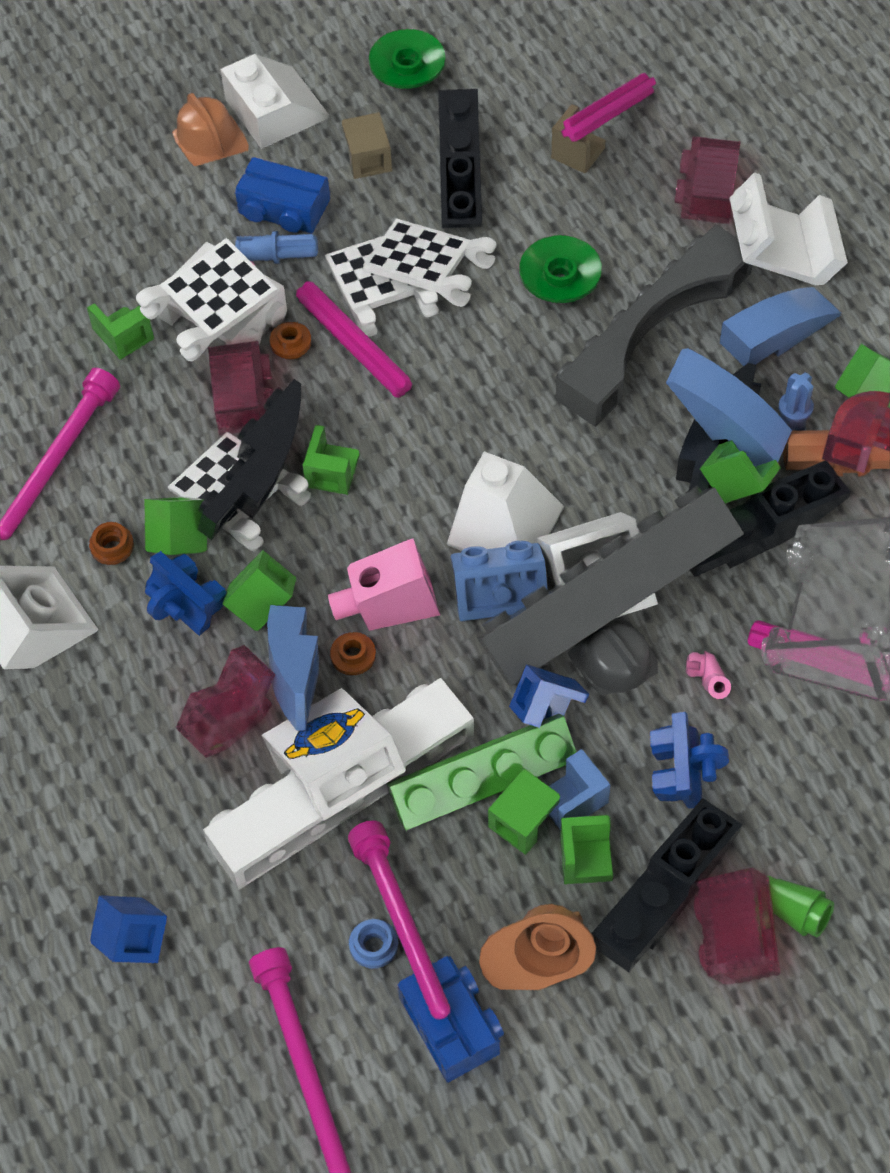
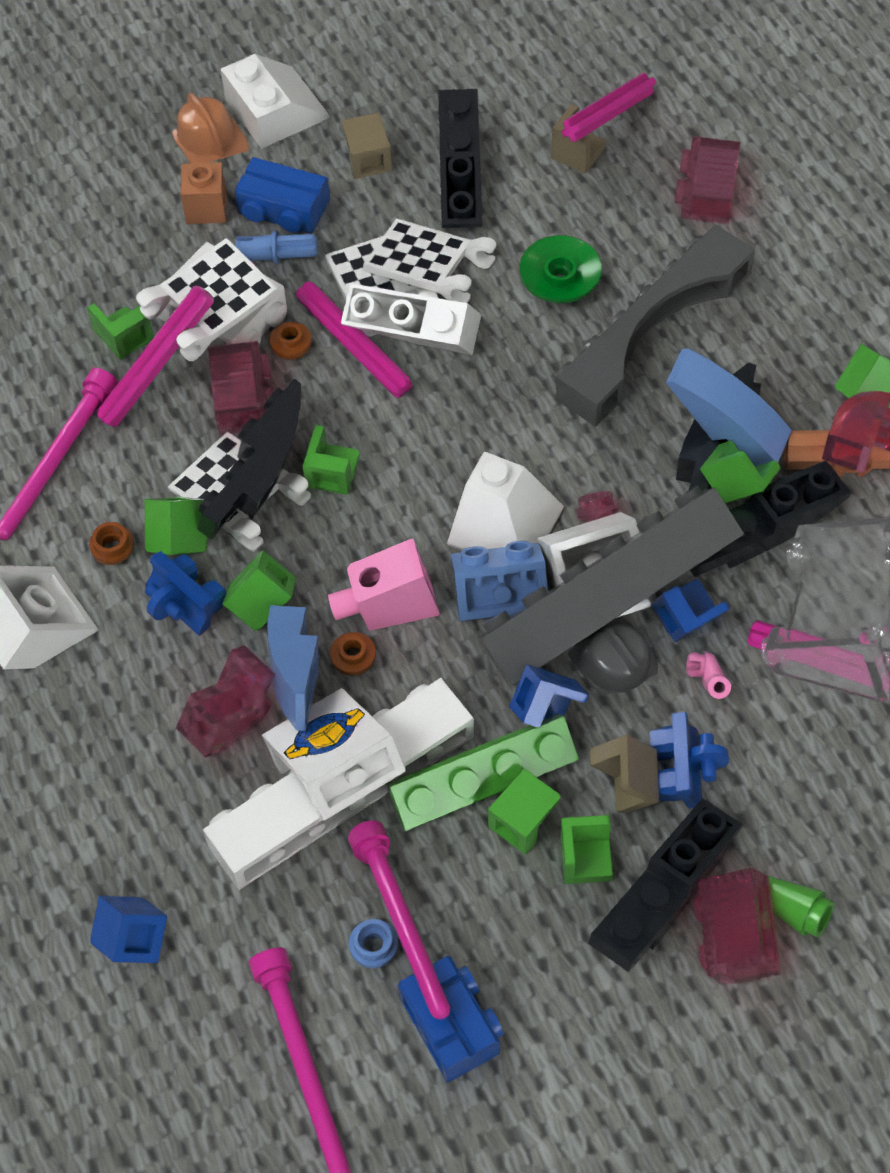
green dish [369,29,446,89] -> none
nougat piece [479,904,596,990] -> none
medium blue panel [549,749,610,830] -> none
medium blue slope [720,287,841,366] -> none
white panel [729,172,848,285] -> none
medium blue axle [778,372,814,431] -> none
none -> dark pink axle [97,285,214,427]
none -> nougat brick [180,162,227,224]
none -> white slope [341,283,482,355]
none -> clear pink plate [576,491,620,522]
none -> dark tan panel [590,734,659,813]
none -> blue panel [651,579,730,642]

